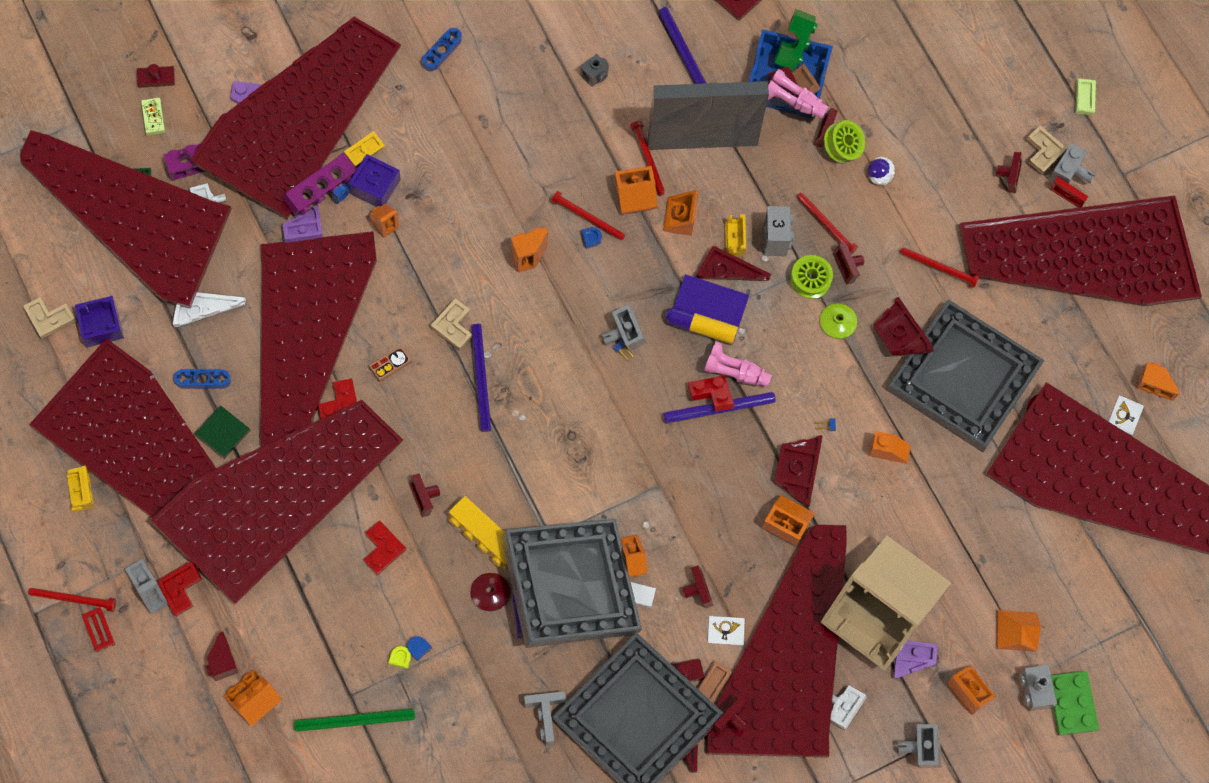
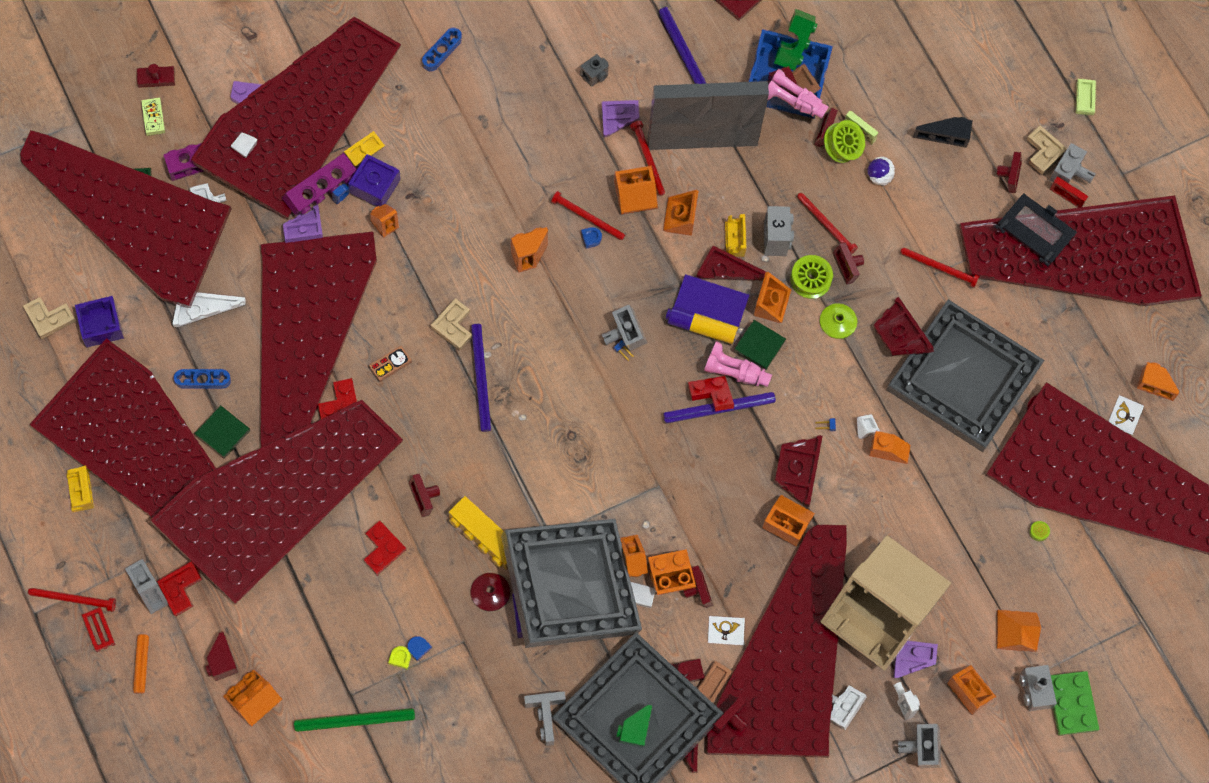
none -> orange axle [133,634,149,694]
none -> white slope [231,133,257,158]
none -> medium lavender wing [602,100,639,137]
none -> green slope [616,705,652,748]
none -> orange slope [647,549,696,596]
none -> dark green tile [734,320,786,370]
none -> orange slope [753,272,791,323]
none -> yellowish green tile [845,111,878,145]
none -> white slope [857,414,880,439]
none -> white plate [893,682,920,720]
none -> black slope [913,117,973,148]
none -> black piece [994,193,1077,267]
none -> lime tile [1030,521,1050,542]

